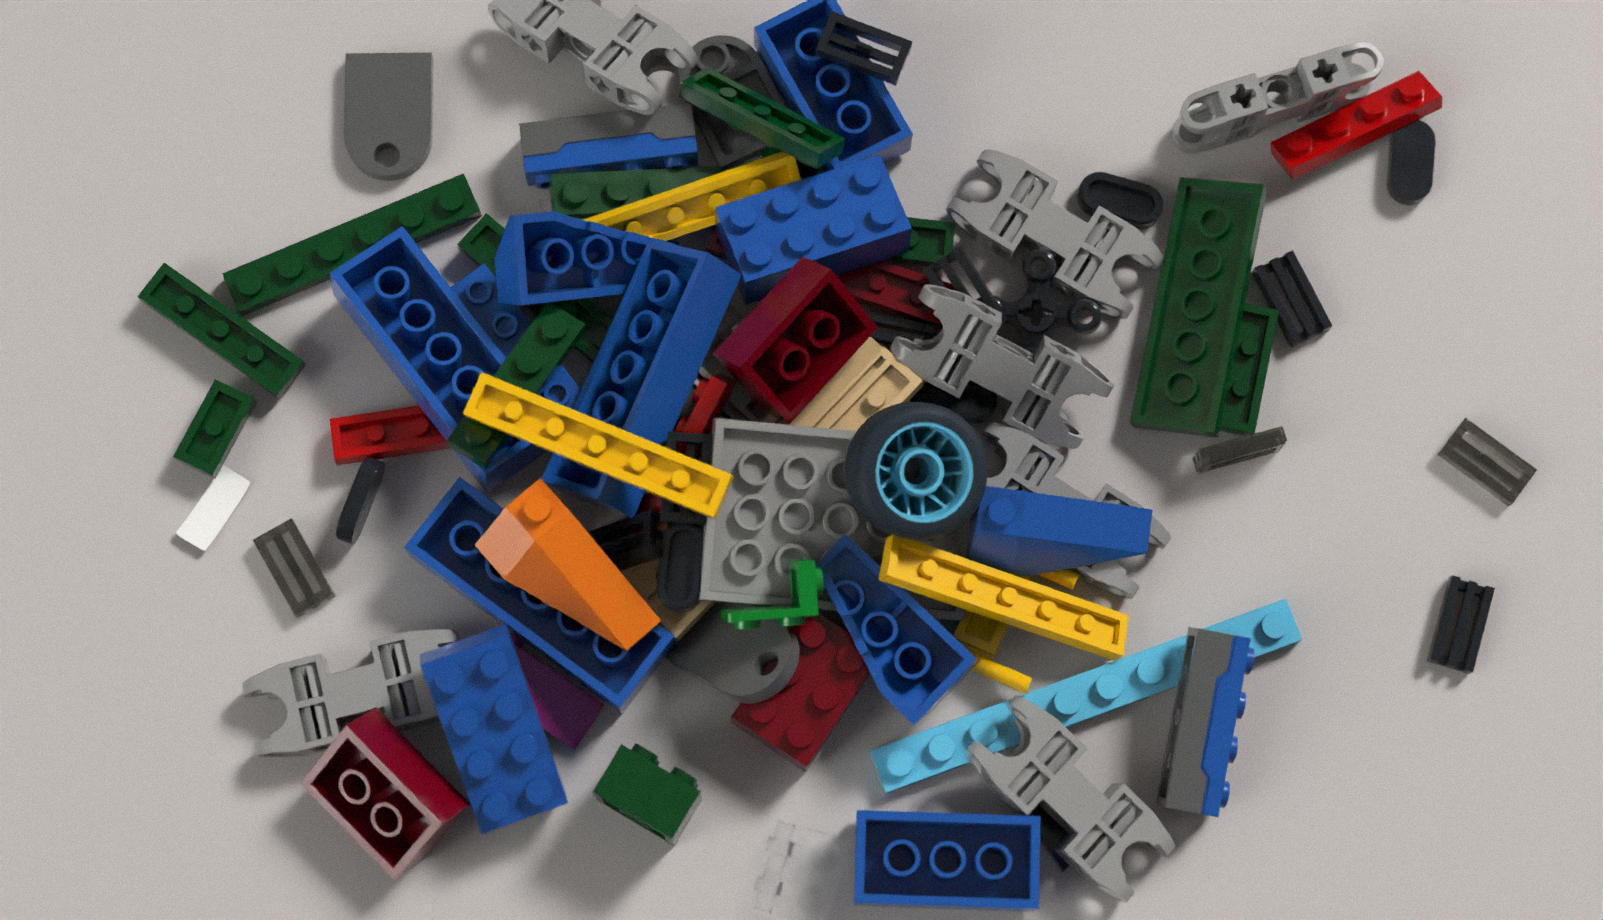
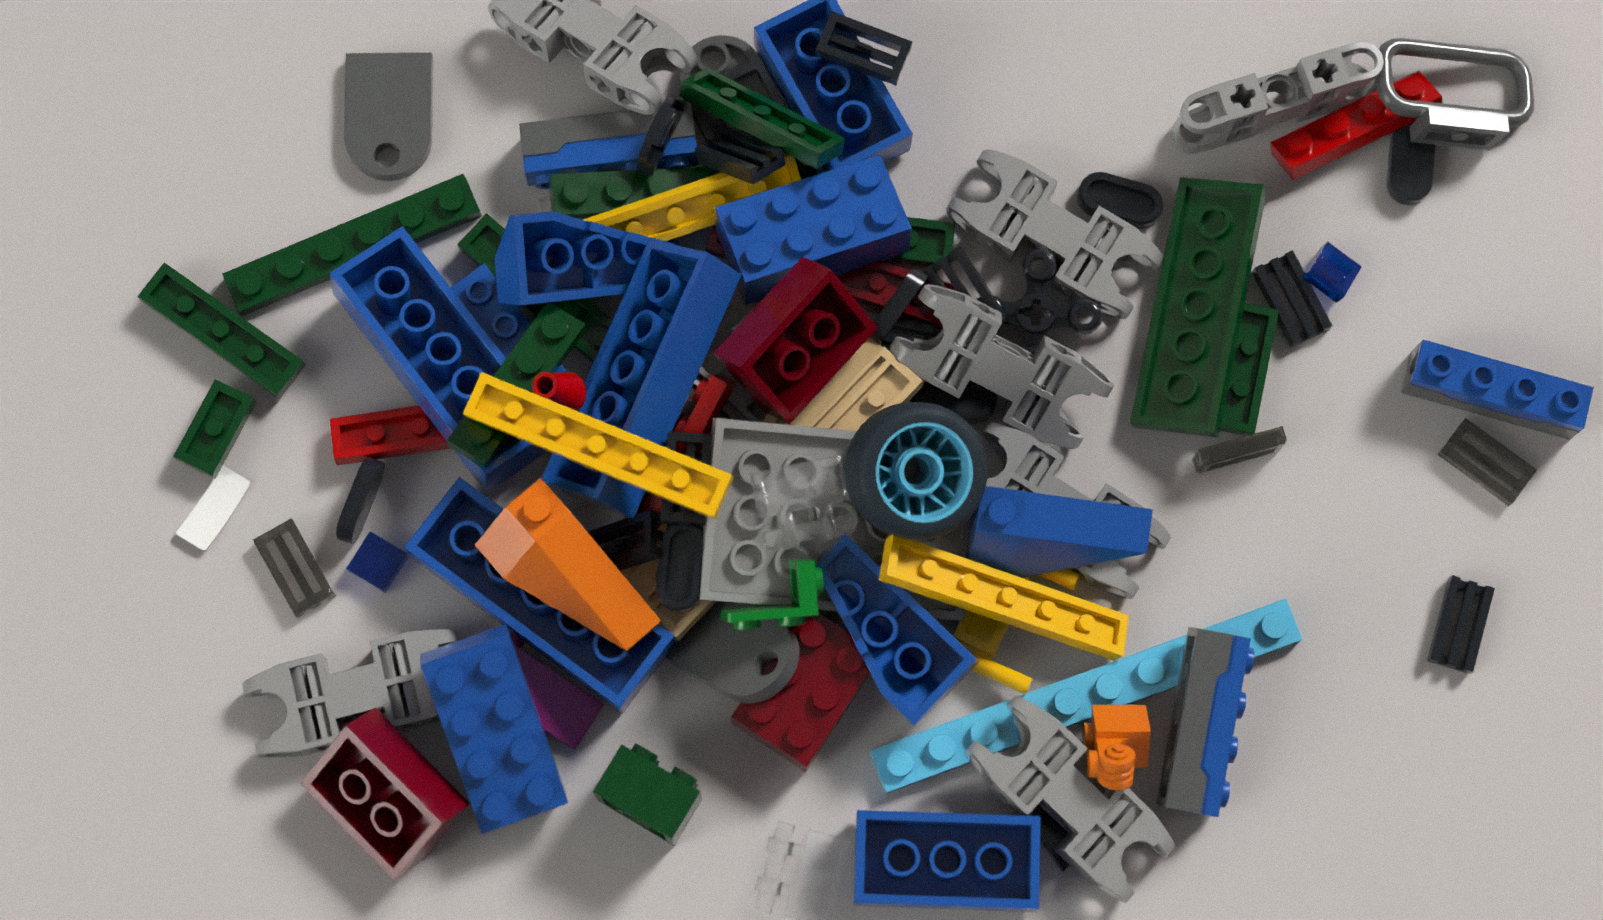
none -> clear blue tile [346,531,409,594]
none -> red cone [532,372,586,411]
none -> black tile [636,94,687,178]
none -> black tile [695,129,786,185]
none -> clear plate [750,455,855,550]
none -> black tile [869,268,929,345]
none -> orange brick [1082,705,1151,790]
none -> clear blue tile [1302,241,1362,303]
none -> dark grey bar [1374,38,1535,150]
none -> blue piece [1401,340,1594,440]

